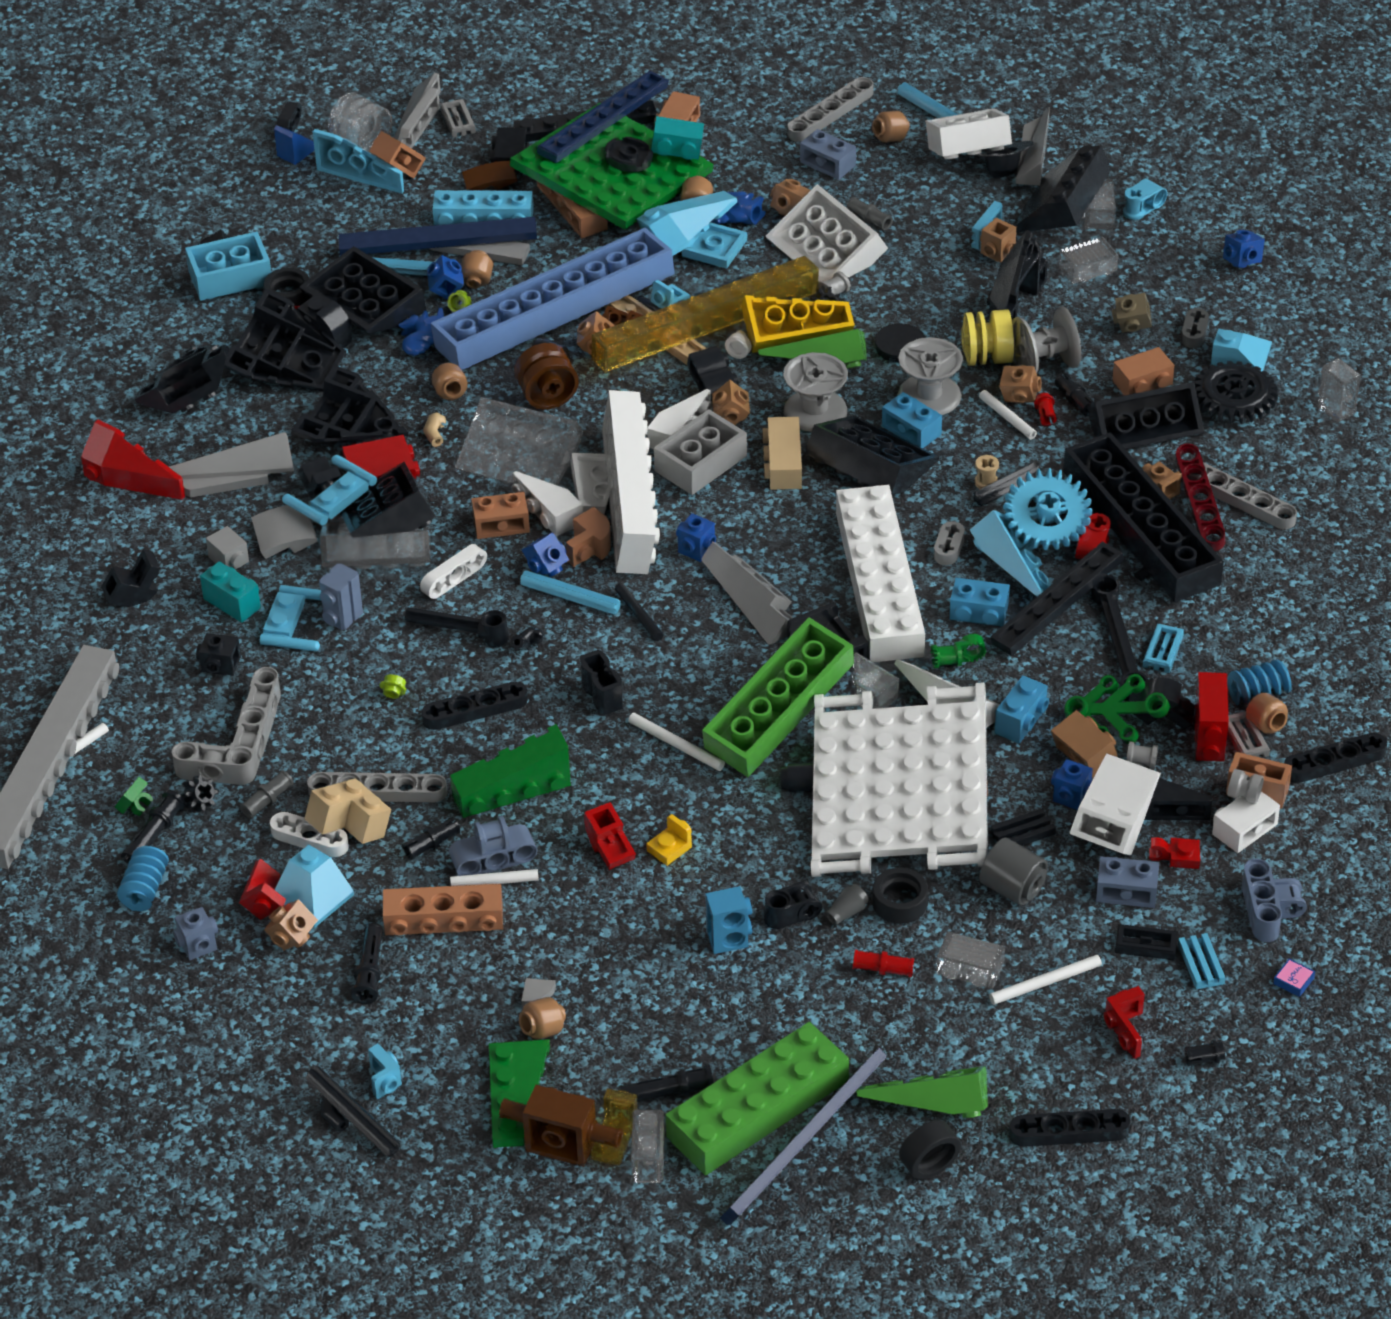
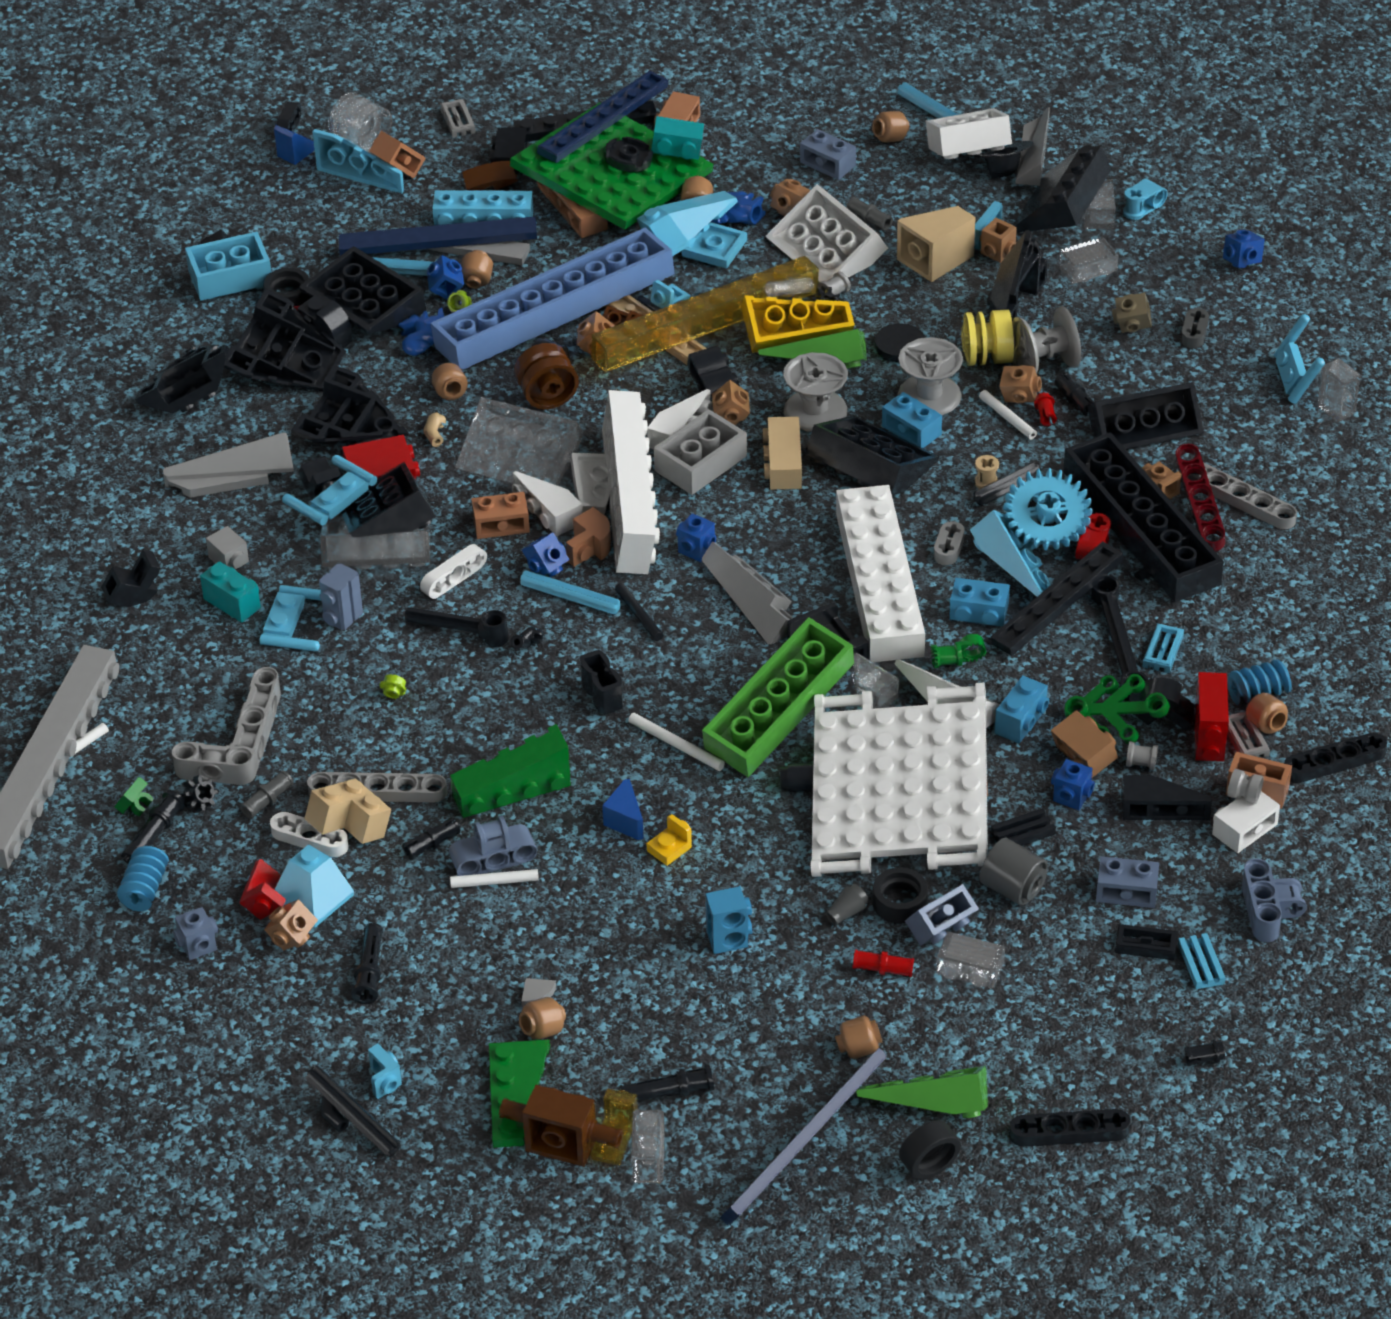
red wedge [81,420,185,500] -> none
black brick [196,633,241,676] -> none
light grey slope [251,505,318,559] -> none
nougat brick [383,884,503,936] -> none
light grey wedge [394,73,441,149] -> none
black beam [422,682,528,730] -> none
red brick [584,802,636,870] -> none
bright green brick [666,1021,849,1176] -> none
white tile [725,330,752,359] -> none
black piece [764,881,823,929] -> none
light grey beam [788,77,874,142] -> none
white bar [989,955,1102,1005] -> none
white slope [1069,753,1161,855] -> none
red bracket [1103,986,1145,1059] -> none
nougat brick [1113,347,1174,396] -> none
red plate [1149,837,1200,869] -> none
black gear [1194,361,1278,424] -> none
medium azure slope [1211,329,1272,371] -> none
tile [1273,959,1315,997] -> none
none -> blue slope [602,779,644,840]
none -> clear axle [765,277,814,297]
none -> medium nougat head [835,1016,883,1060]
none -> tan slope [897,206,976,282]
none -> sand blue brick [905,884,979,946]
none -> medium azure plate [1274,314,1325,404]

